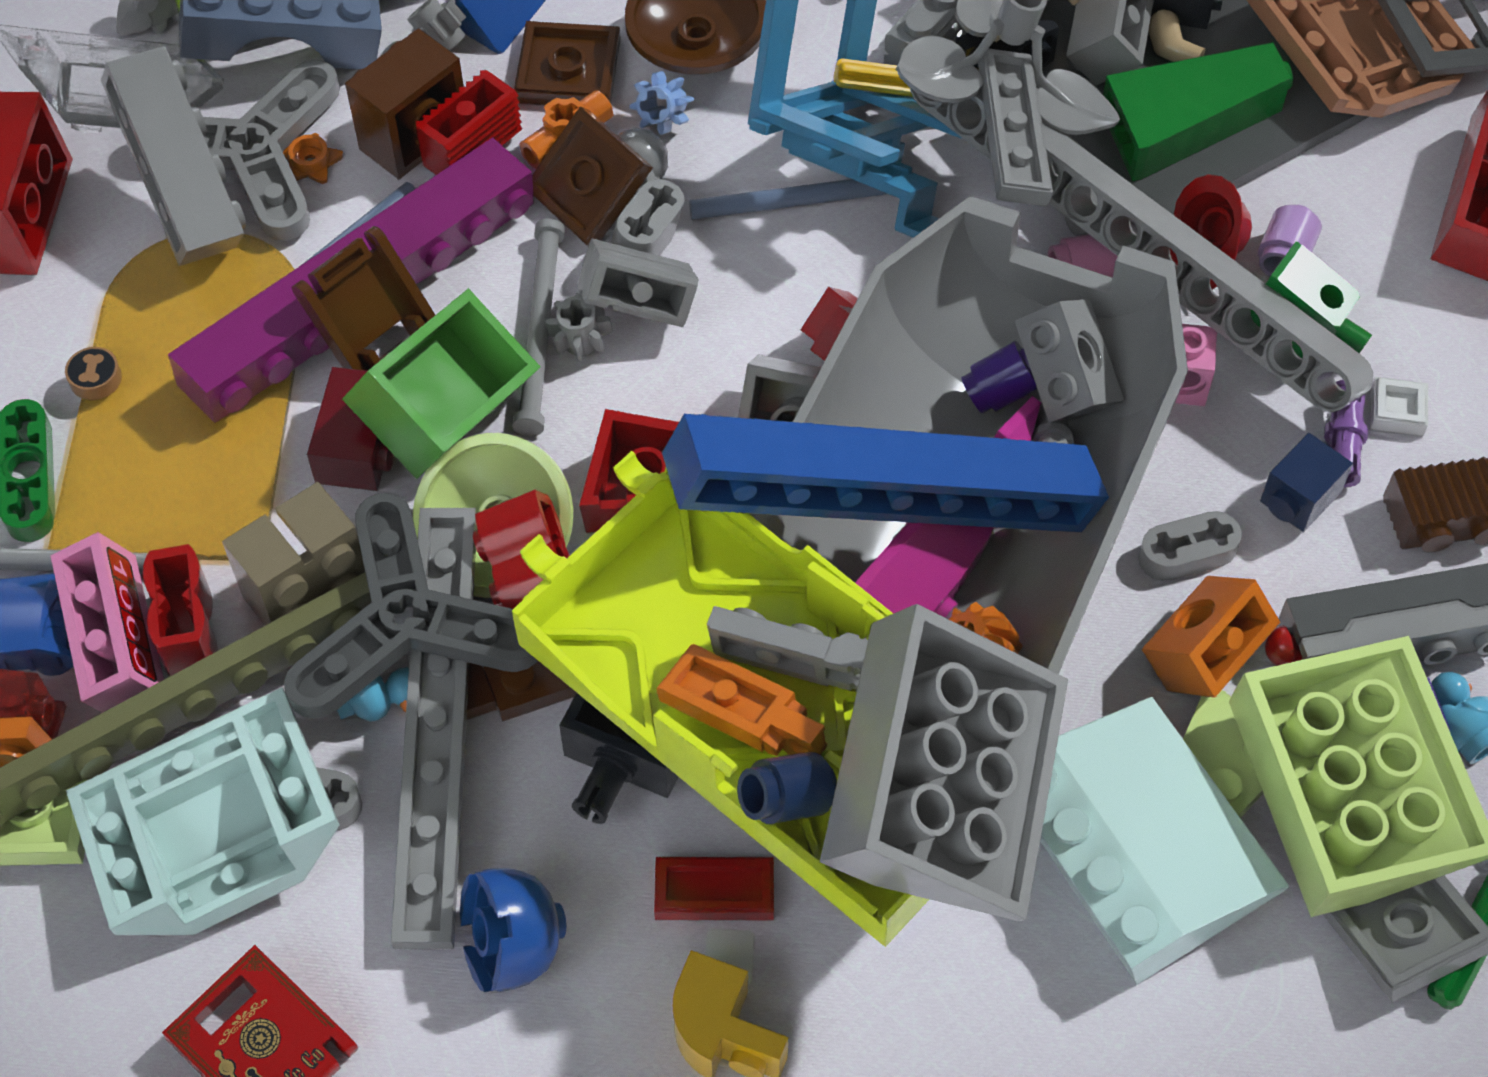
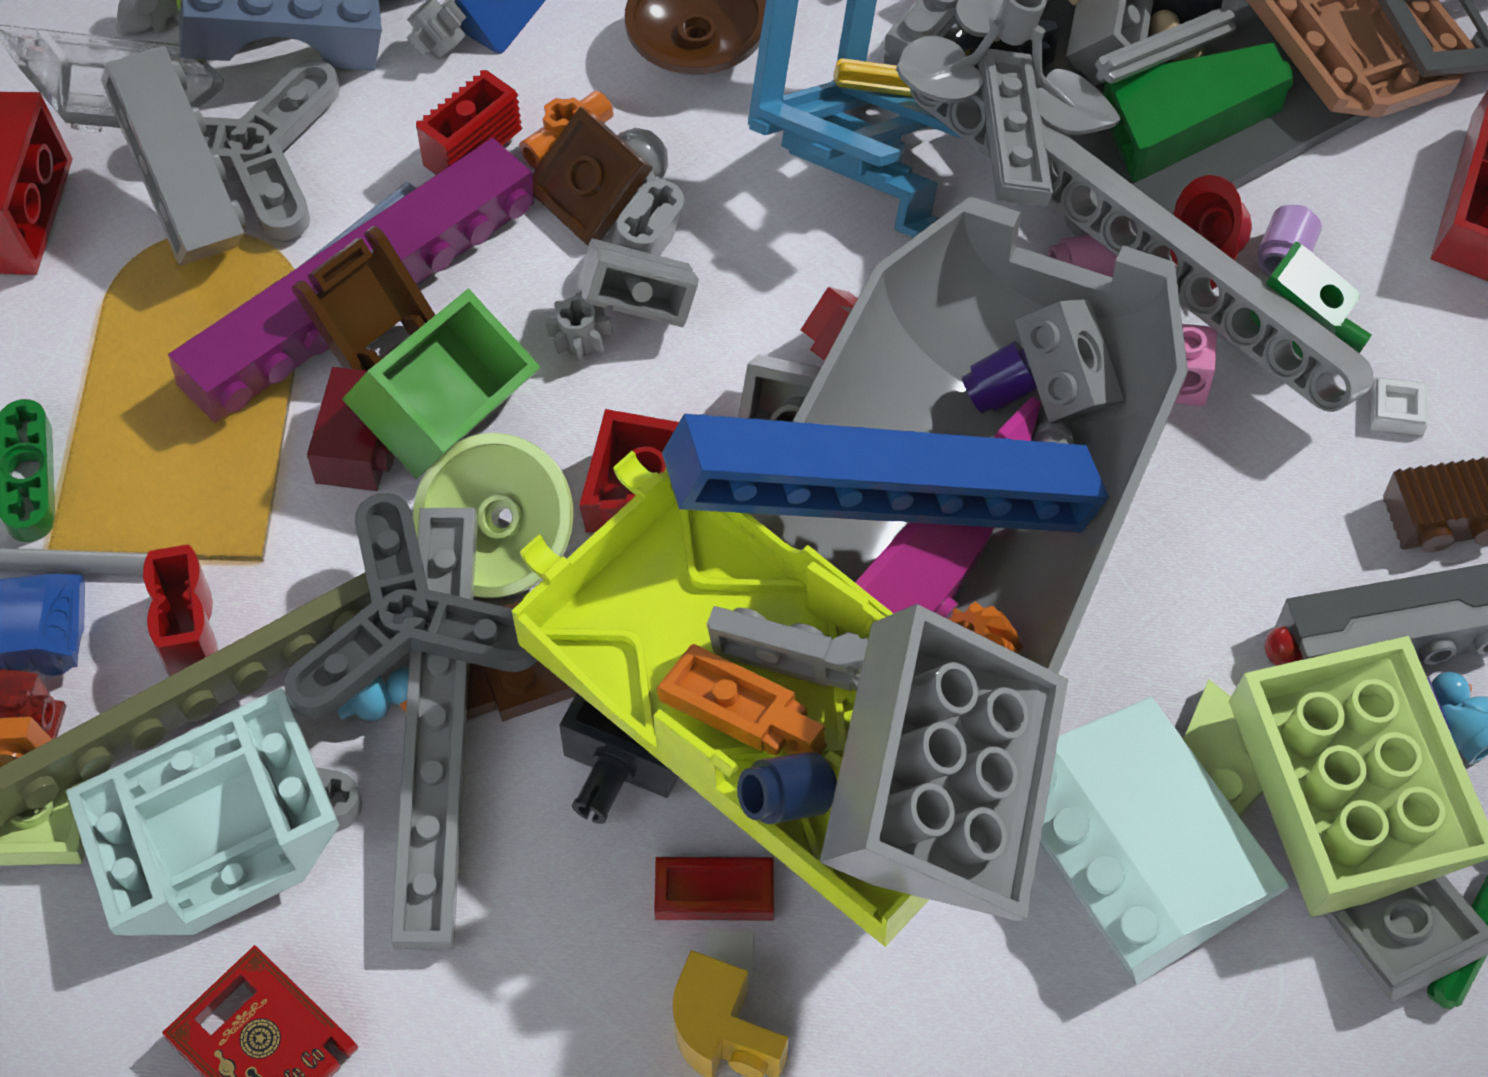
bright pink brick [50,532,164,713] -> none
tile [65,347,122,400] -> none
dark tan piece [222,482,365,625] -> none
orange plate [282,133,343,184] -> none
reddish brown brick [345,28,464,180] -> none
blue cylinder [459,868,567,992] -> none
red brick [473,489,570,609] -> none
light grey bar [512,218,565,436] -> none
reddish brown tile [514,21,621,105] -> none
light blue gear [629,71,694,135] -> none
sand blue piece [689,179,887,220] -> none
light grey beam [1138,511,1242,581] -> none
orange brick [1141,576,1280,698] -> none
dark blue brick [1260,432,1353,533] -> none
medium lavender pin [1324,380,1368,488] -> none
none -> light grey axle [1095,9,1236,84]

